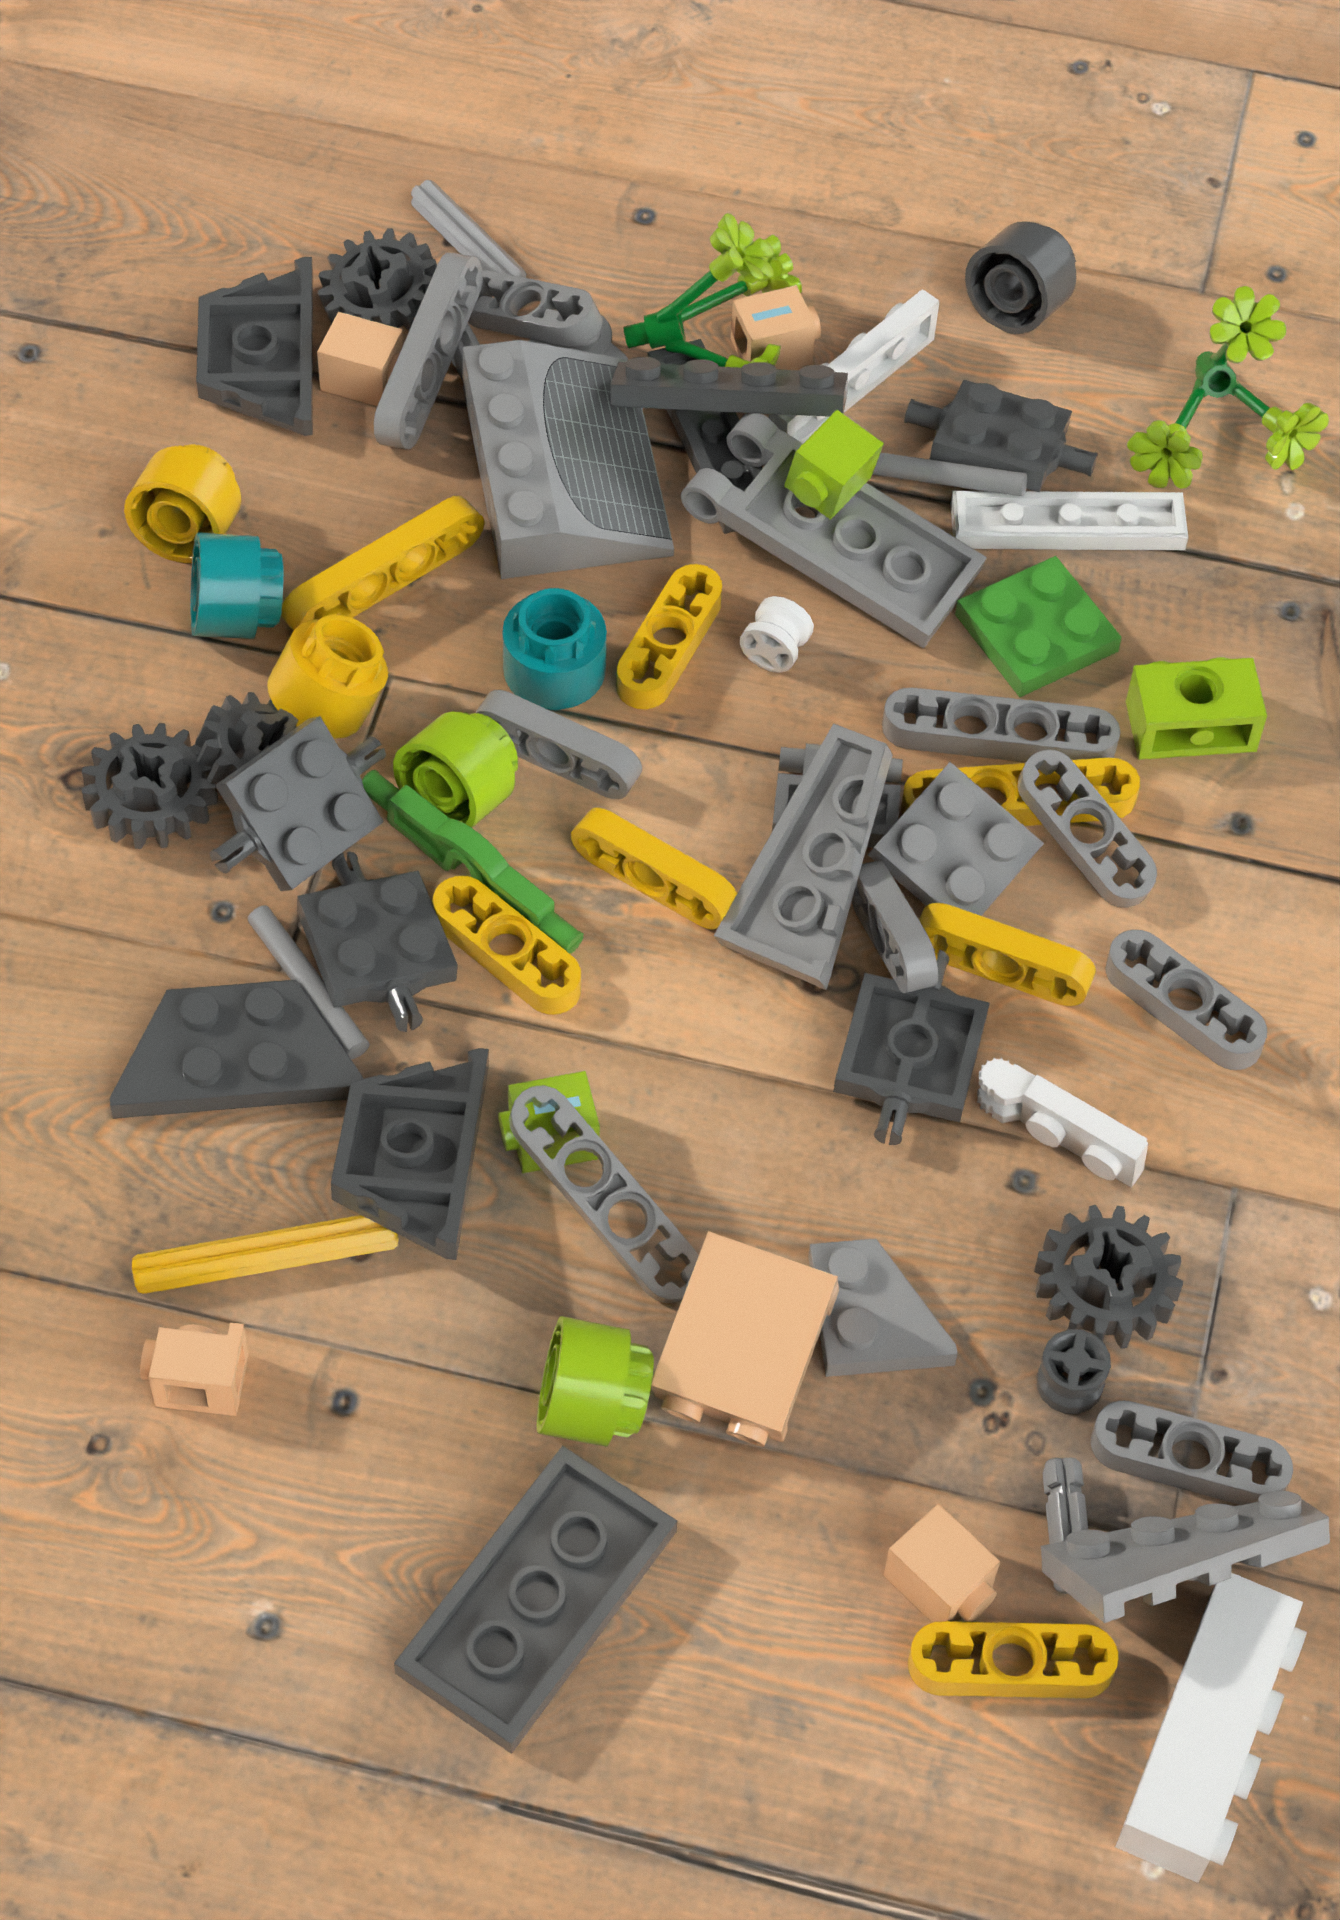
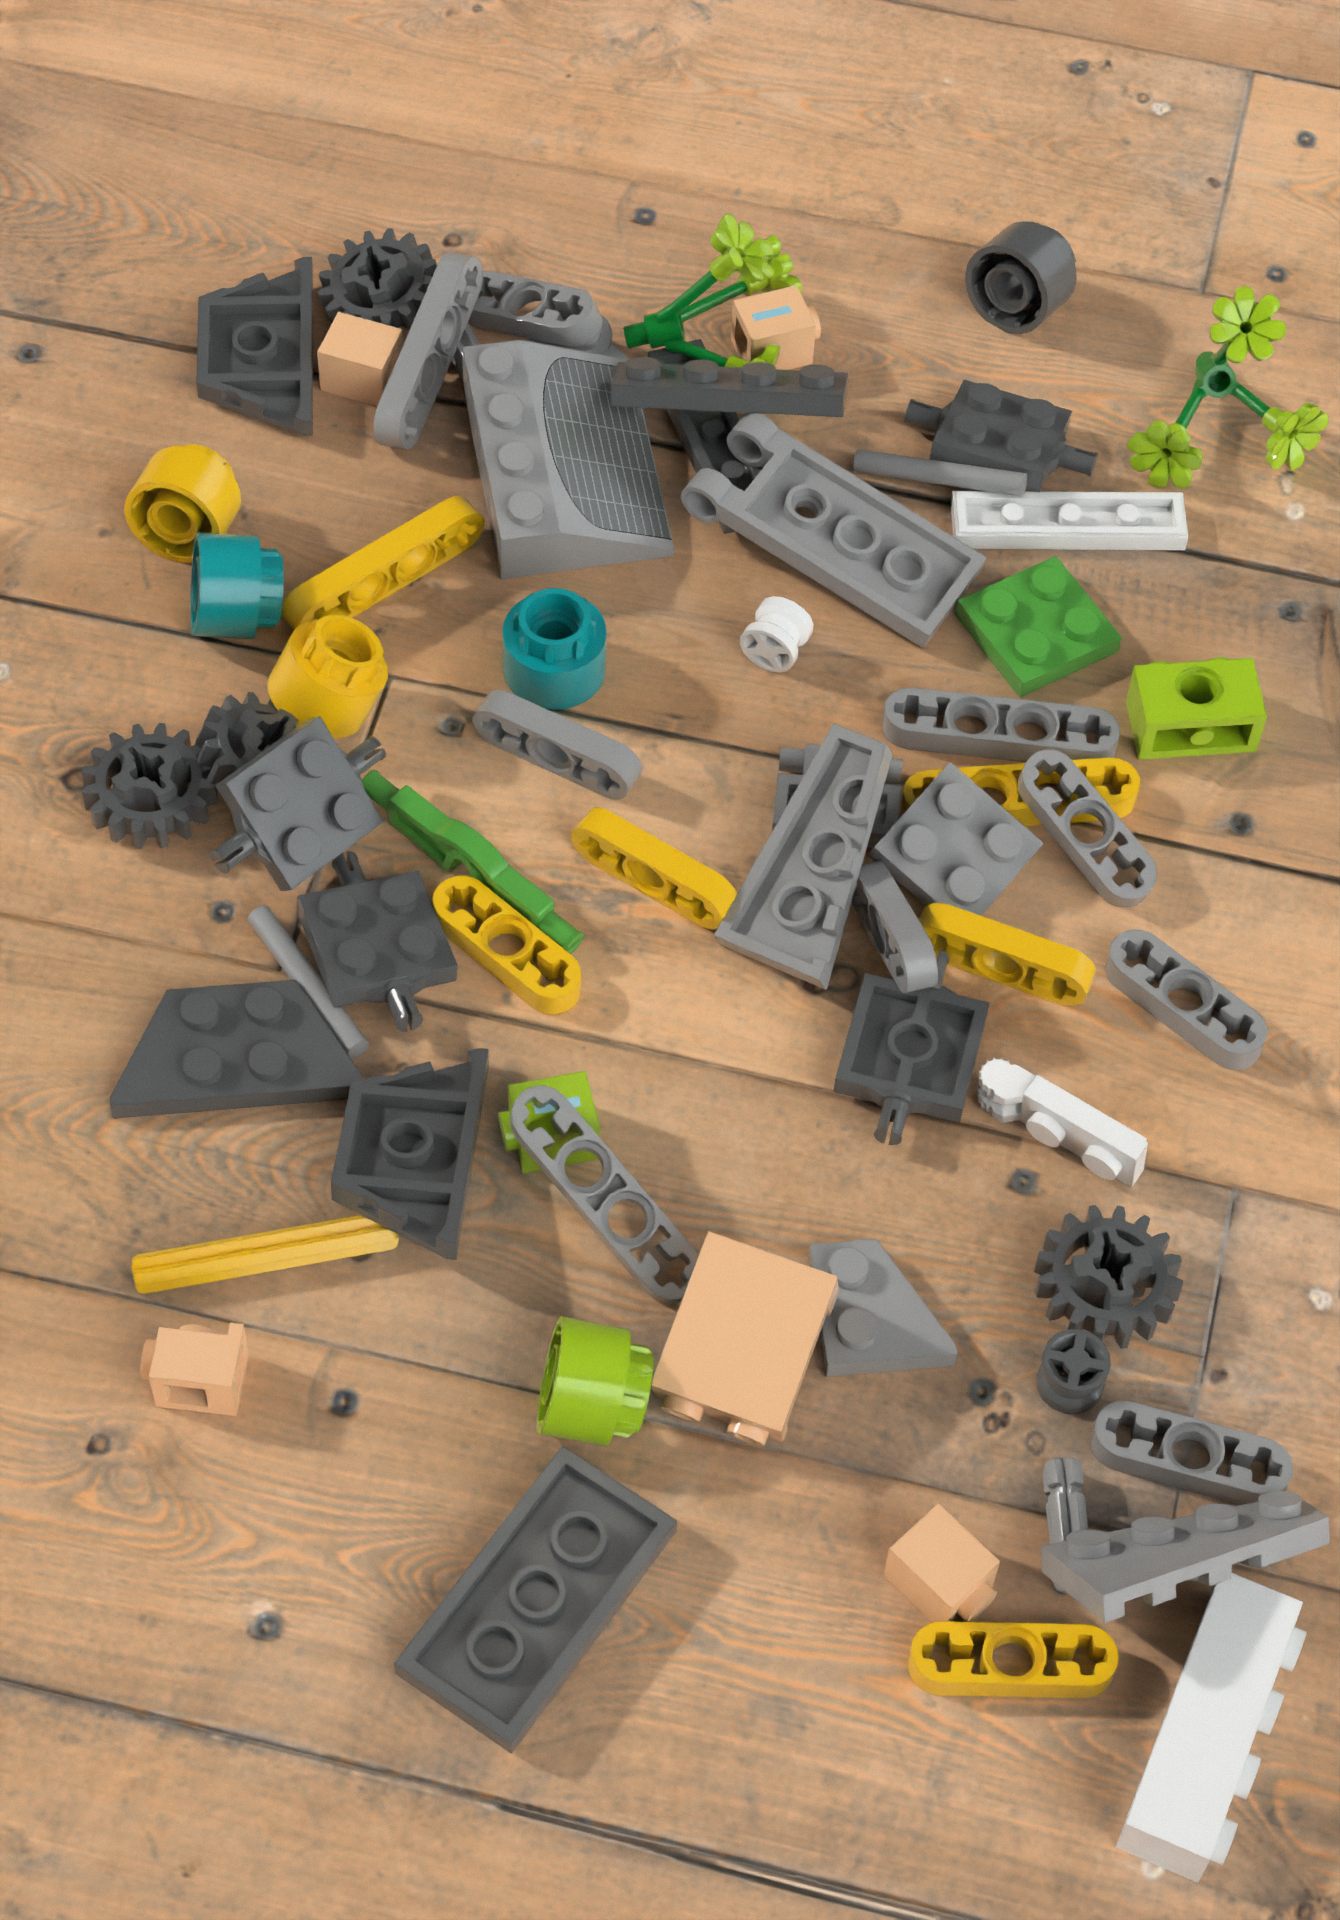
lime piece [393,711,518,828] -> none
light grey axle [411,180,526,278] -> none
yellow beam [616,564,722,710] -> none
white plate [768,289,939,443] -> none
lime brick [784,410,884,520] -> none

